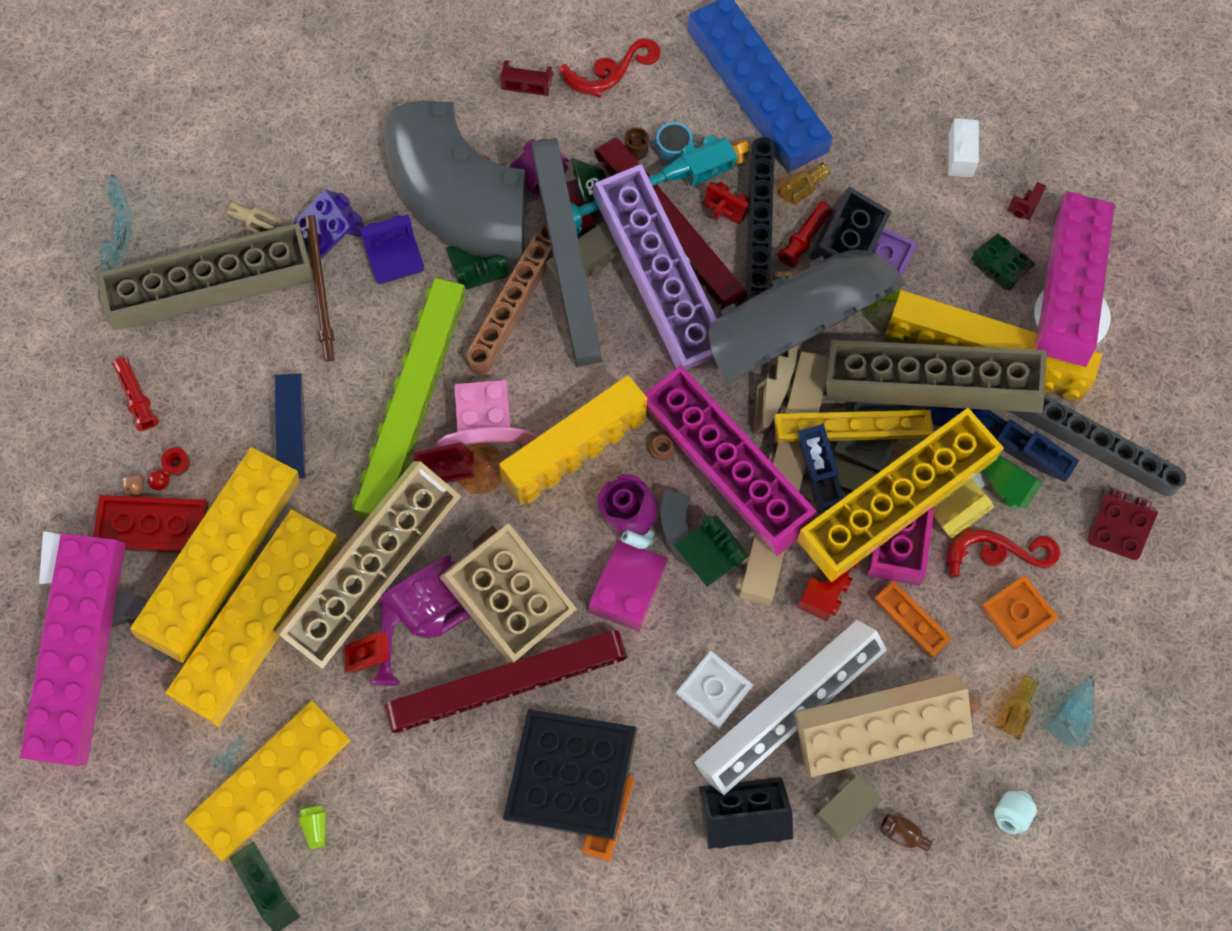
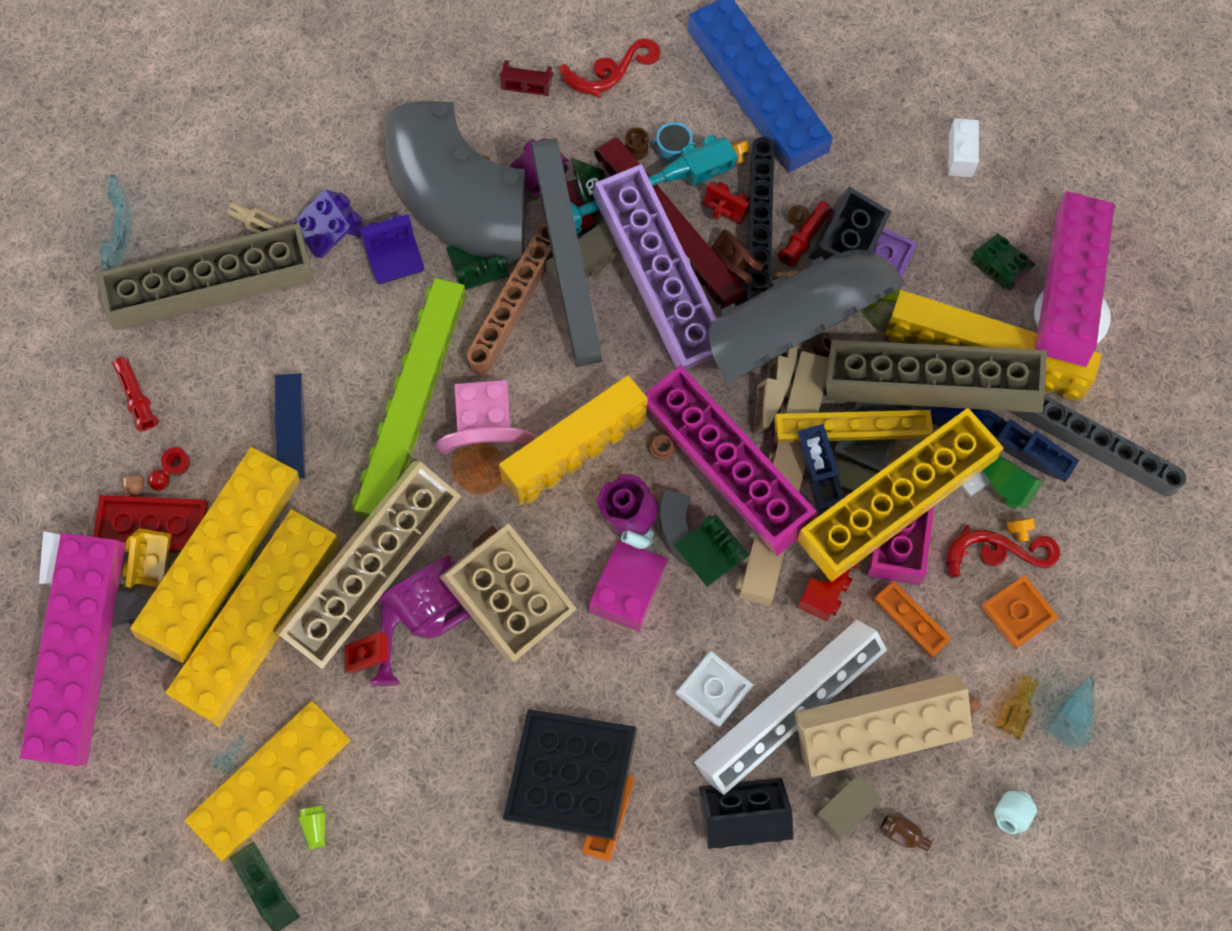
reddish brown bar [305,215,335,362] -> none
dark red beam [384,630,628,733] -> none
dark red hinge [413,442,475,483] -> none
clear yellow arm [777,162,831,205] -> none
light yellow bracket [933,478,995,539] -> none
dark red bracket [1007,182,1046,220] -> none
dark red bracket [1088,488,1158,560] -> none
none -> yellow bracket [123,528,171,588]
none -> copper hinge [711,229,764,284]
none -> reddish brown hinge [788,204,809,226]
none -> reddish brown hinge [812,335,831,357]
none -> light orange tile [1007,517,1035,542]

